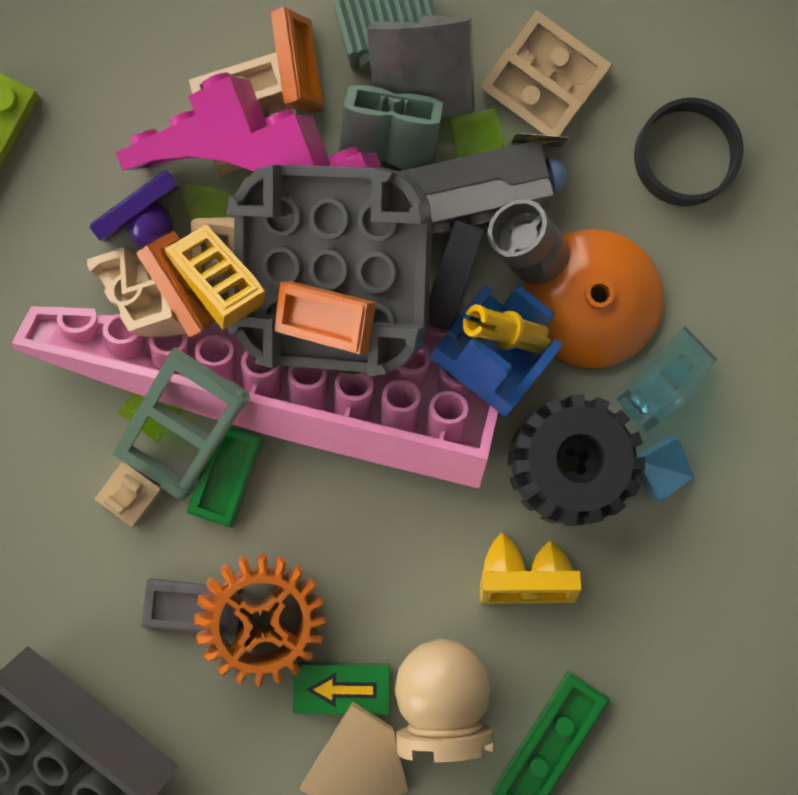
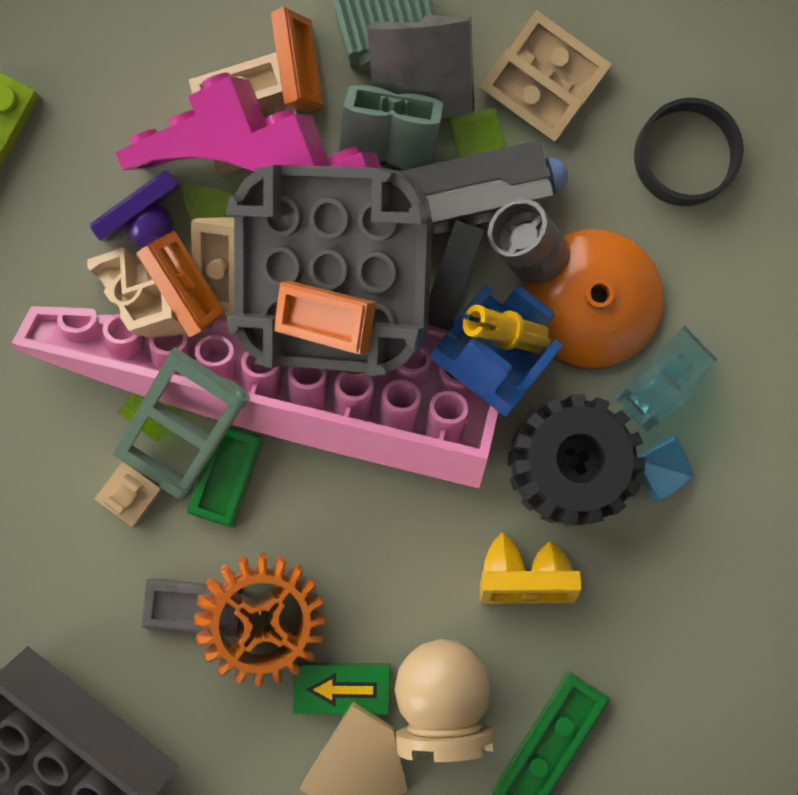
yellow slope [165,224,266,330] -> none
black sticker [511,133,569,147] -> none

